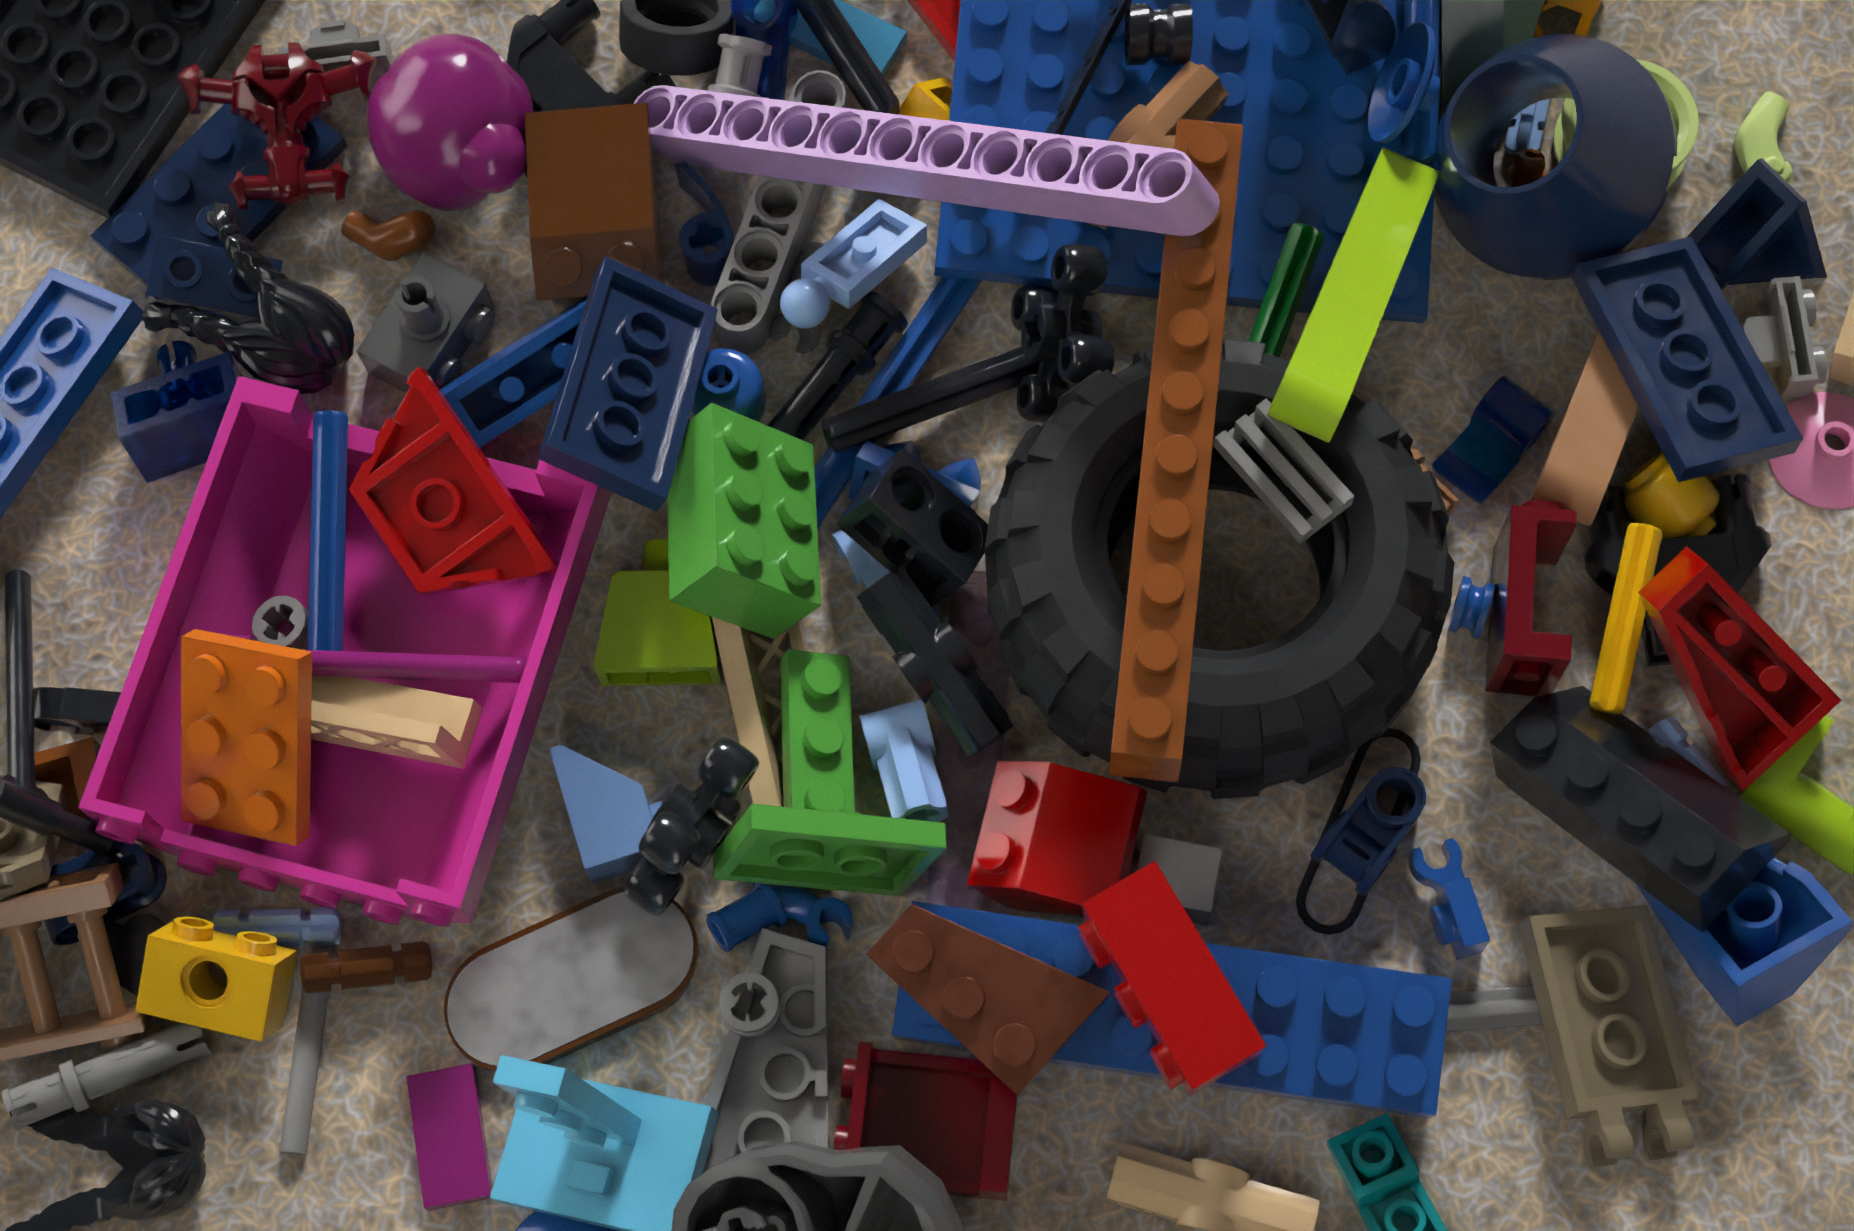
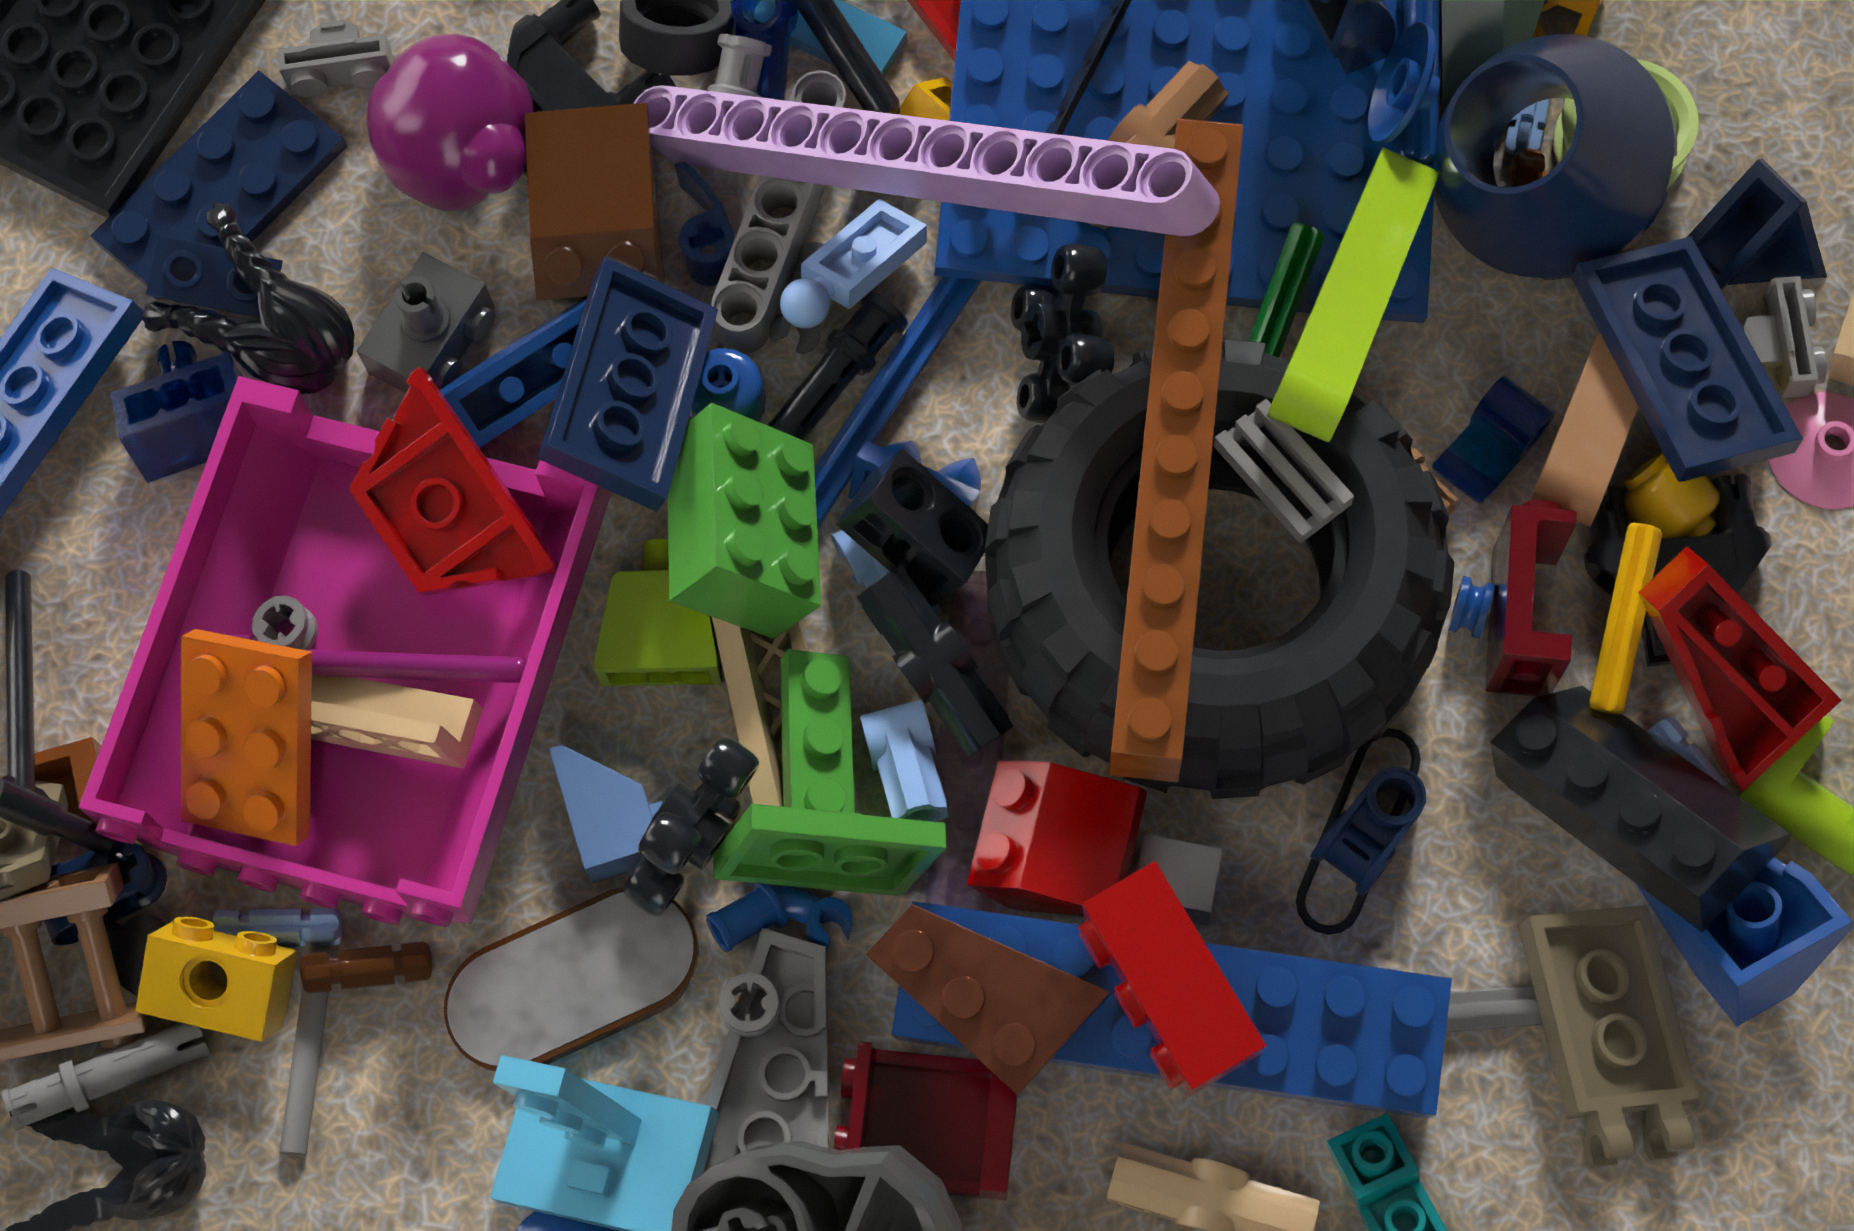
black piece [33,687,121,735] -> none
dark red piece [176,42,378,210] -> none
blue axle [307,410,348,651] -> none
dark orange arm [341,209,435,261] -> none
magenta tile [406,1063,493,1211] -> none
black axle [822,346,1040,453] -> none
black wheel [1124,3,1193,66] -> none
blue plate [1408,838,1490,960] -> none
yellowish green arm [1734,92,1793,185] -> none

